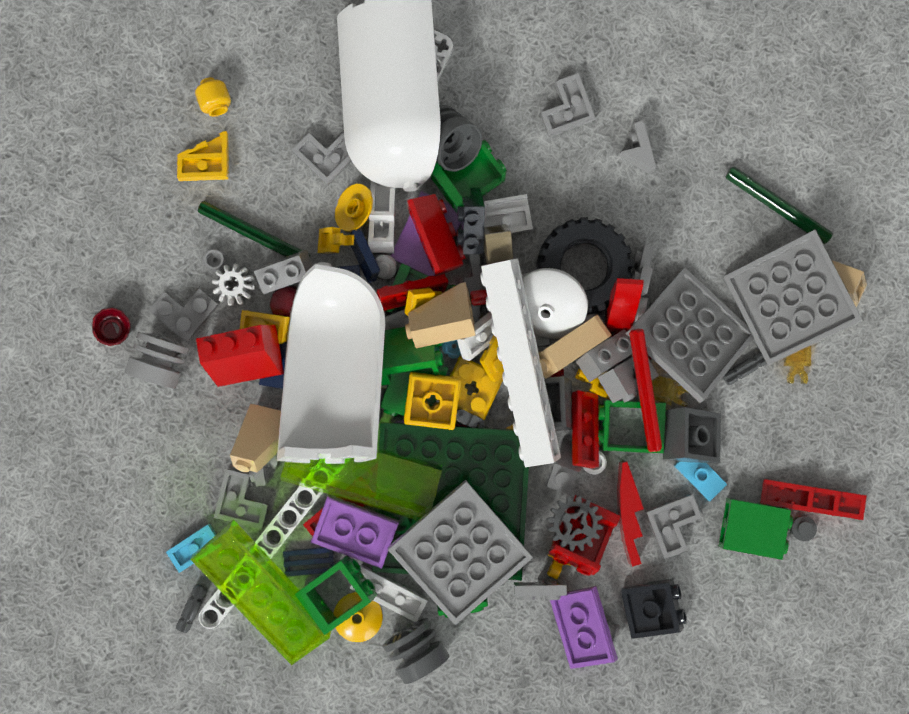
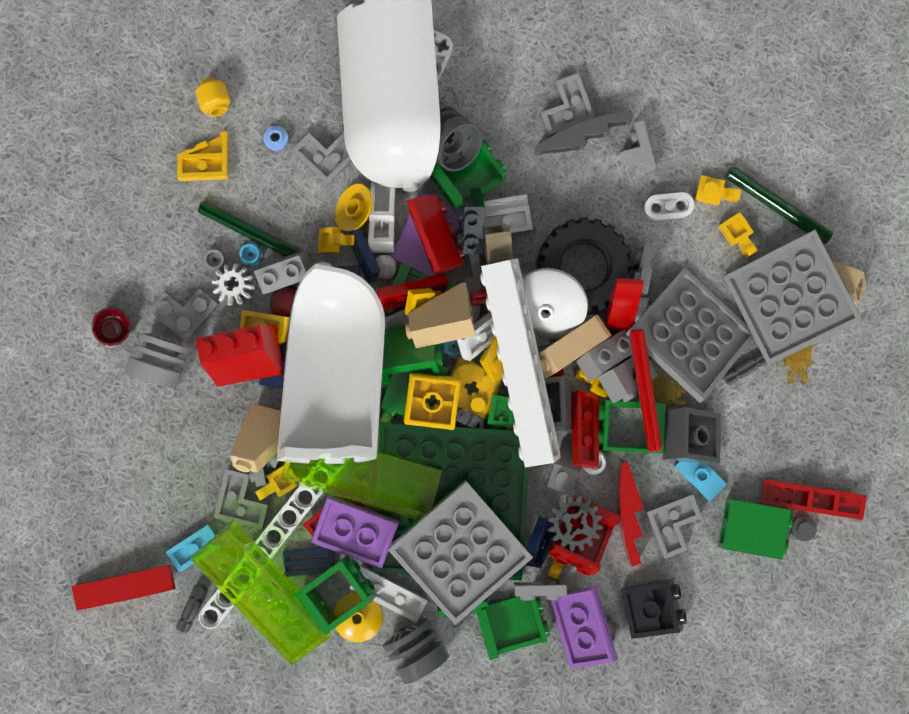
none -> red slope [71,564,176,611]
none -> medium azure plate [239,242,263,267]
none -> yellow plate [255,463,301,500]
none -> light blue plate [263,126,288,151]
none -> green panel [476,596,550,660]
none -> green bracket [485,393,514,429]
none -> dark blue tile [525,515,555,569]
none -> dark grey slope [534,110,633,155]
none -> white plate [643,192,694,221]
none -> yellow plate [695,175,742,206]
none -> yellow plate [718,212,758,258]

